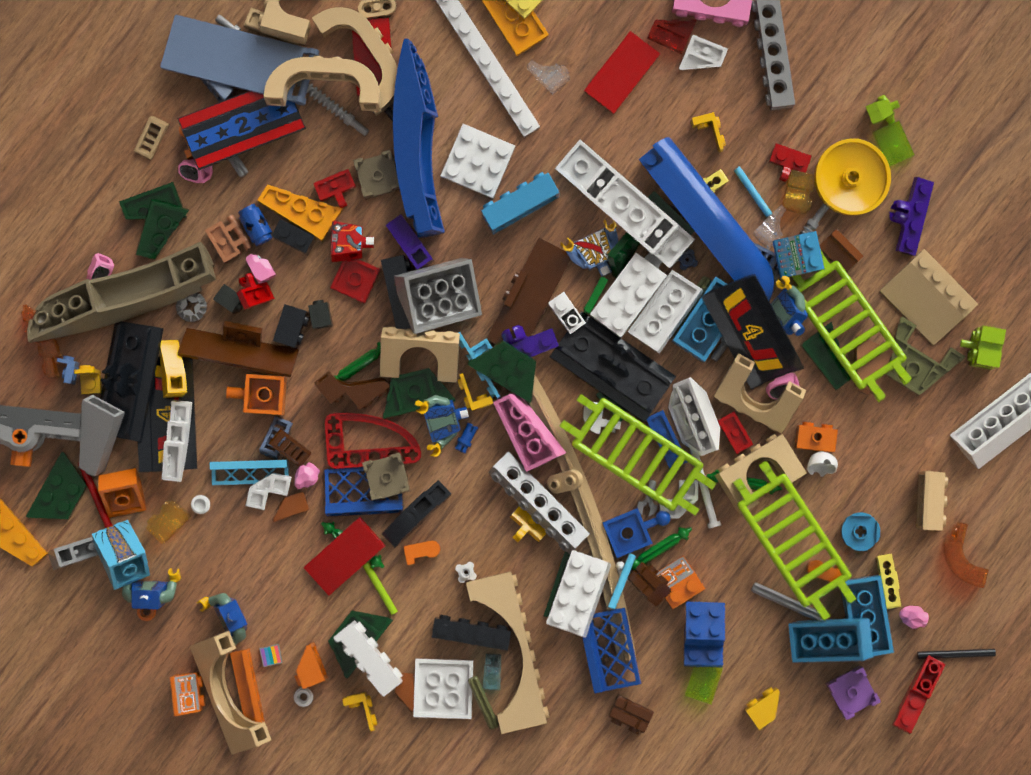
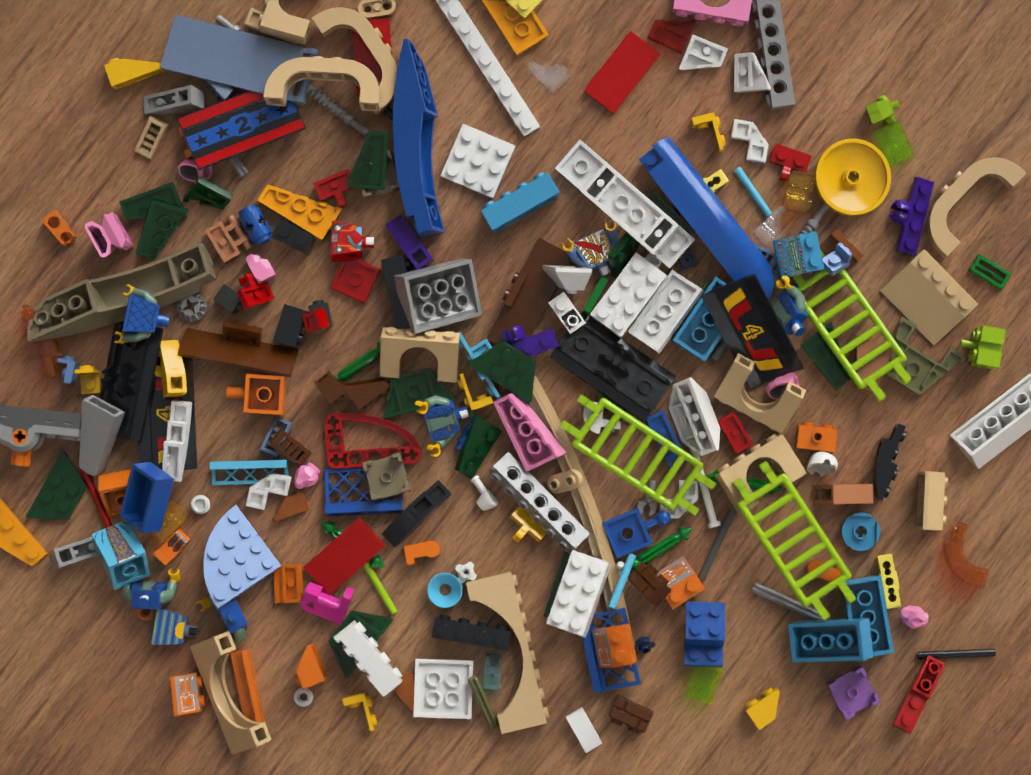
bright pink rock [86,253,114,280] -> none
tile [259,644,283,667] -> none
none -> orange leg [41,210,77,247]
none -> bright pink piece [85,212,134,258]
none -> yellow slope [104,58,168,90]
none -> torso [114,284,169,344]
none -> blue piece [119,462,174,533]
none -> light grey slope [144,85,204,115]
none -> torso [151,607,199,645]
none -> orange leg [153,529,191,566]
none -> dark green wing [182,177,233,209]
none -> plate [203,505,281,610]
none -> orange plate [273,564,303,604]
none -> dark pink piece [301,582,355,625]
none -> red slope [302,308,329,333]
none -> dark green wing [346,130,389,190]
none -> medium azure piece [427,573,463,608]
none -> dark green wing [455,412,502,479]
none -> white bar [470,475,498,511]
none -> white slope [543,265,592,294]
none -> white slope [565,707,602,753]
none -> orange slope [592,623,637,668]
none -> dark blue plate [634,637,655,654]
none -> dark grey bar [698,508,737,580]
none -> white tile [731,119,769,164]
none -> white wing [734,52,771,93]
none -> nougat slope [813,484,874,504]
none -> medium blue bracket [822,242,852,276]
none -> black slope [873,424,907,500]
none -> tan arch [927,157,1026,258]
none -> green tile [968,254,1012,291]

